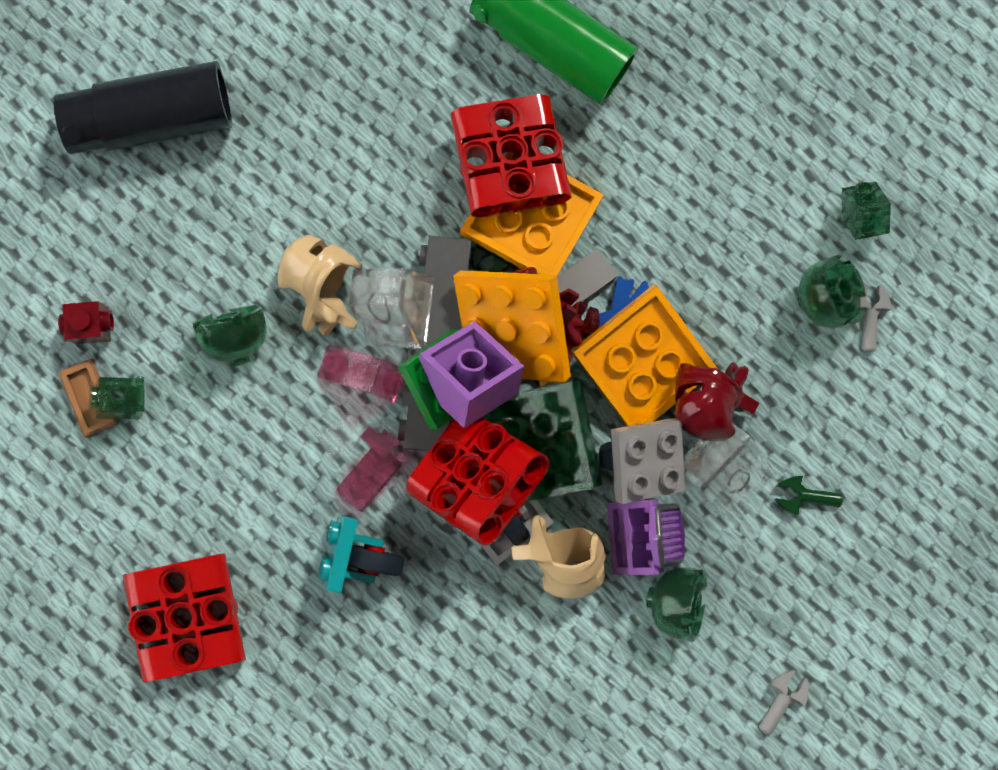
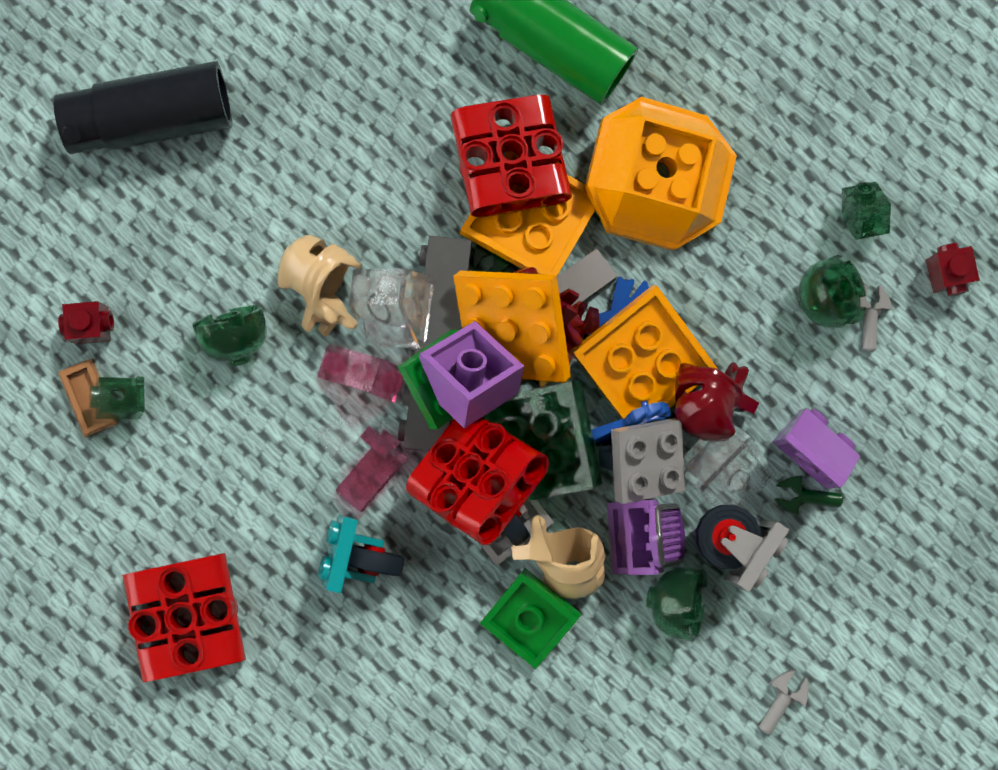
none -> green plate [480,568,581,669]
none -> light orange piece [584,97,737,251]
none -> blue piece [591,401,671,444]
none -> plate [696,505,789,592]
none -> medium lavender slope [772,408,860,489]
none -> dark red brick [926,243,980,296]

